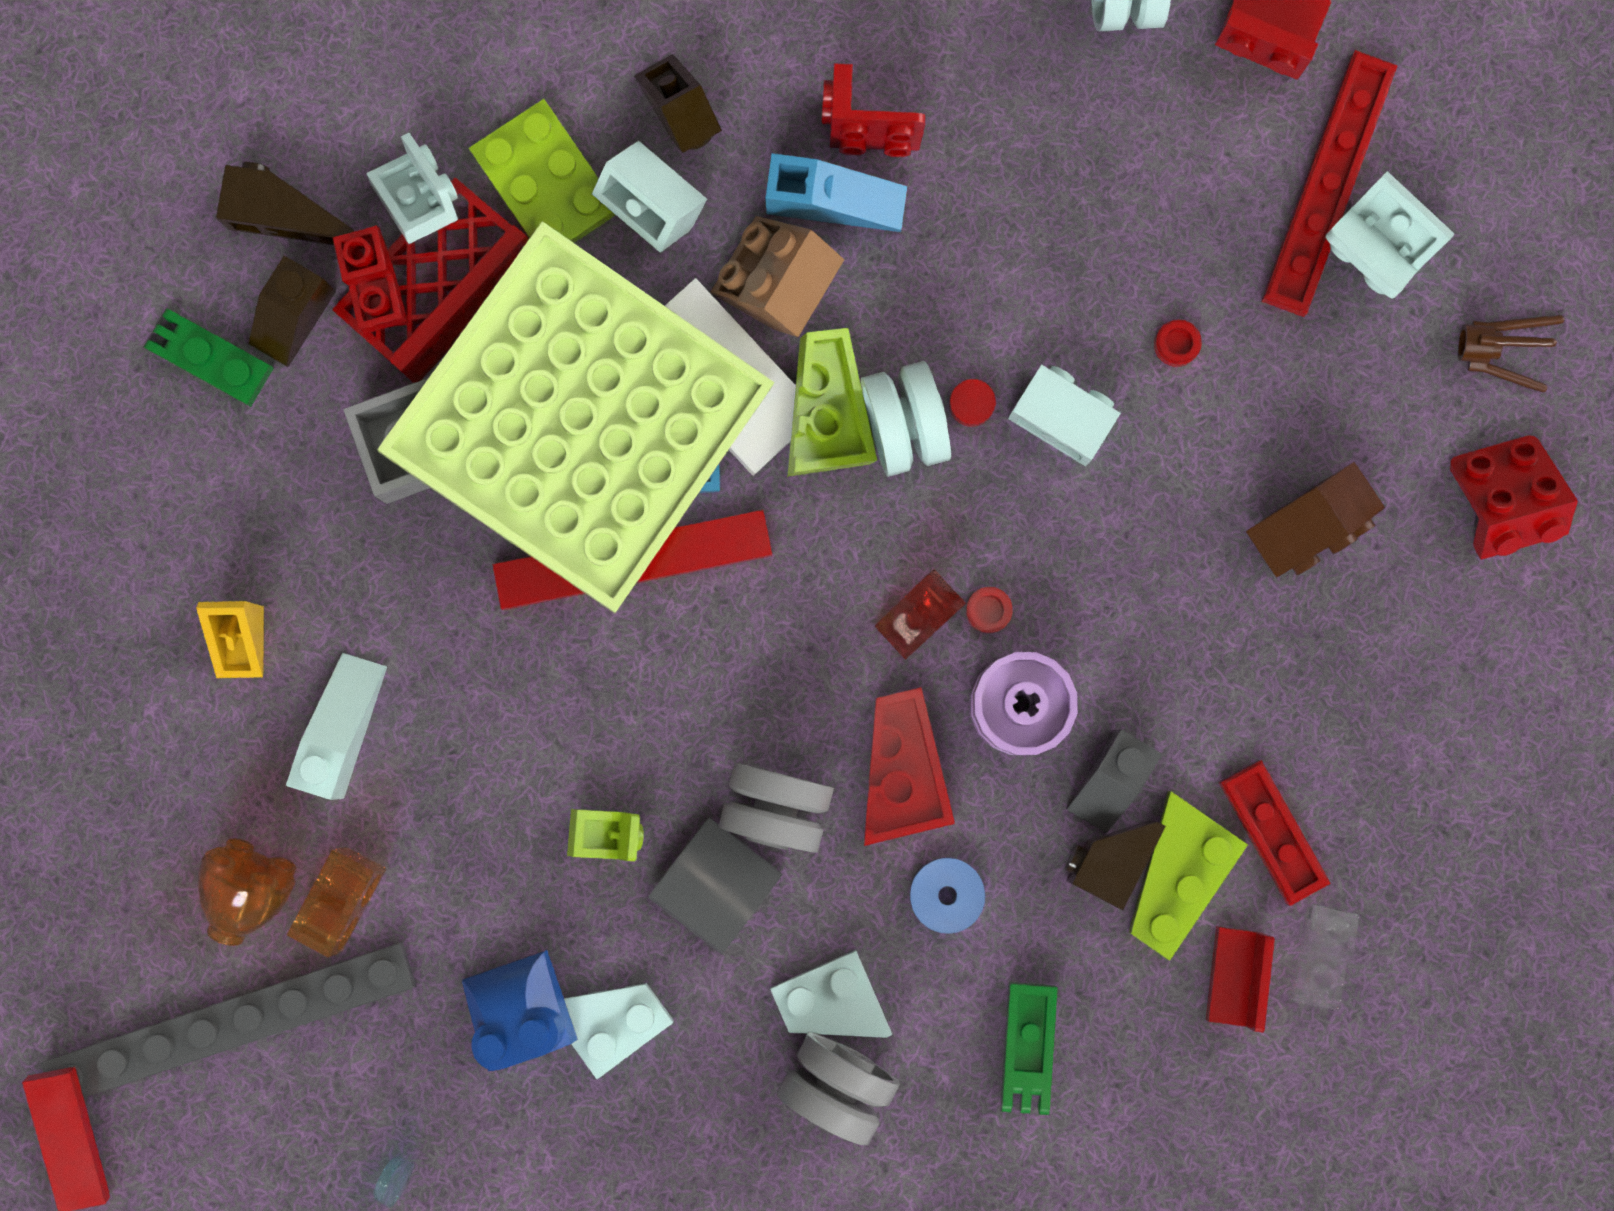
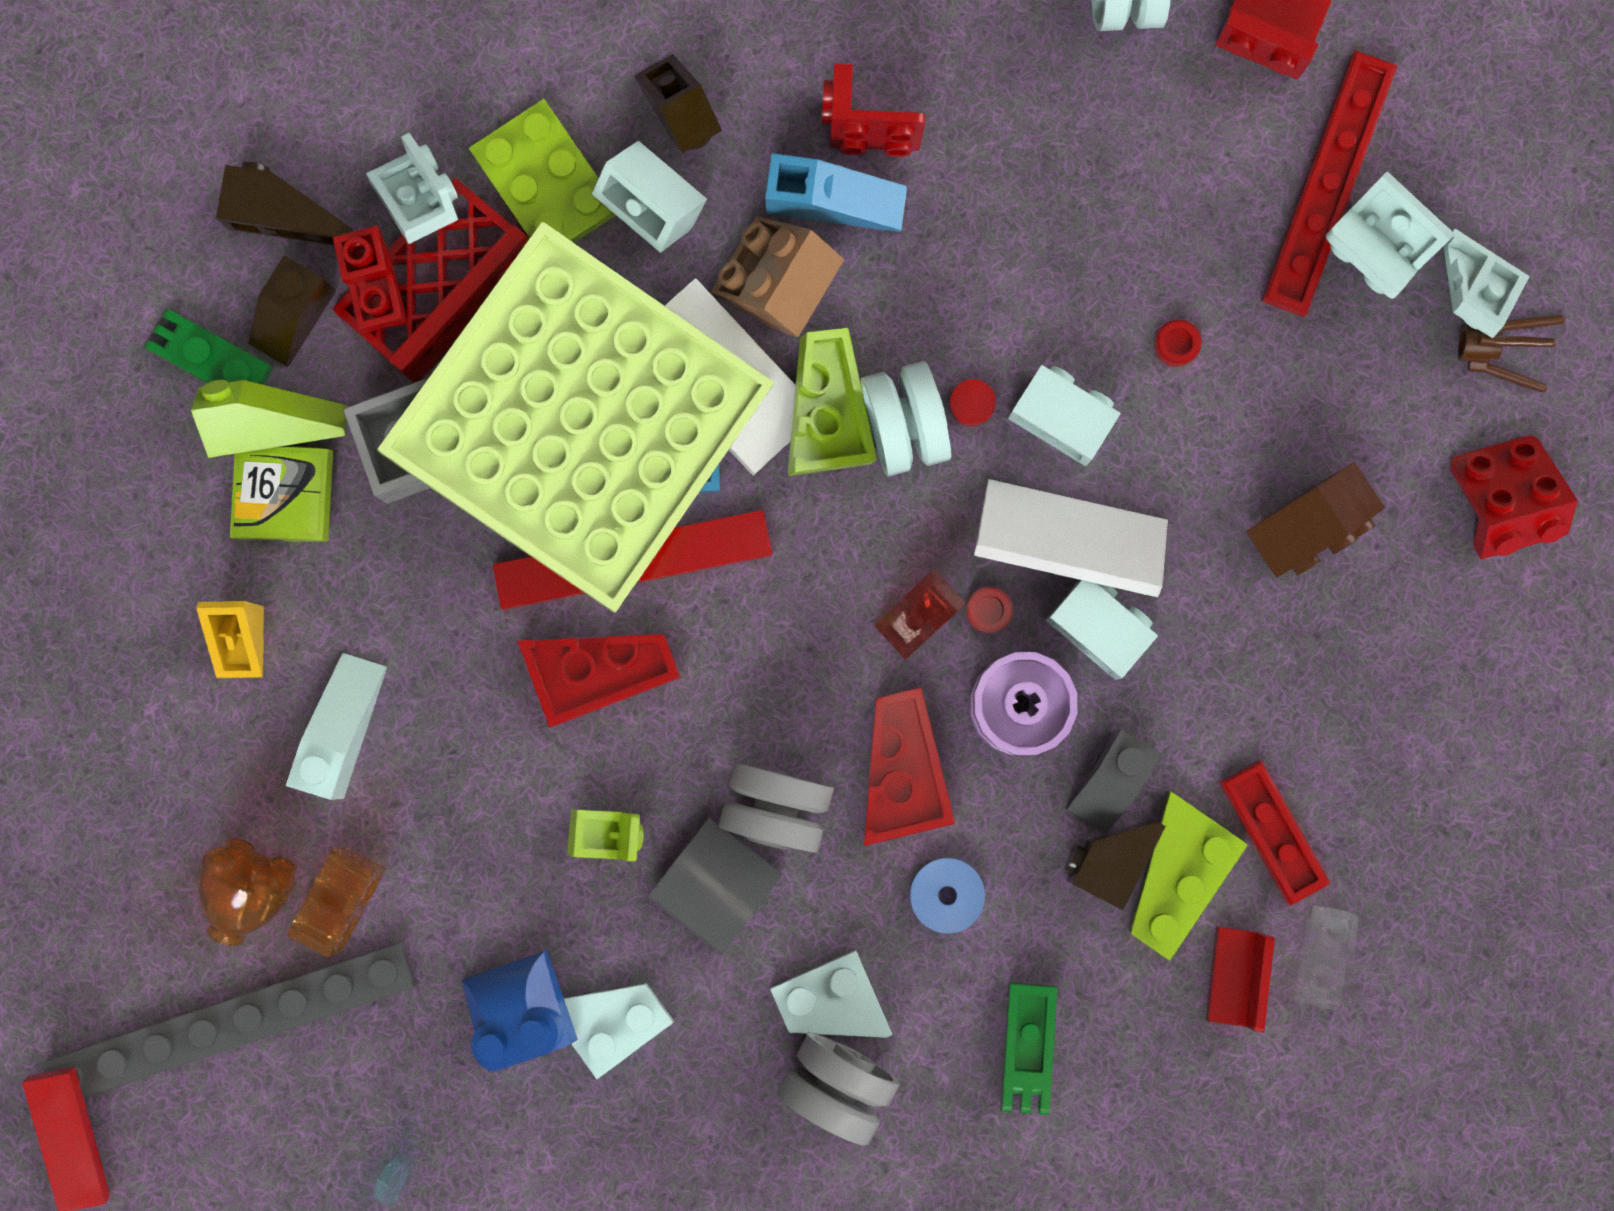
none -> lime slope [191,380,348,458]
none -> lime slope [230,447,333,542]
none -> red wing [517,634,681,728]
none -> white tile [974,479,1168,597]
none -> light aqua brick [1045,580,1158,680]
none -> light aqua wing [1443,229,1530,338]

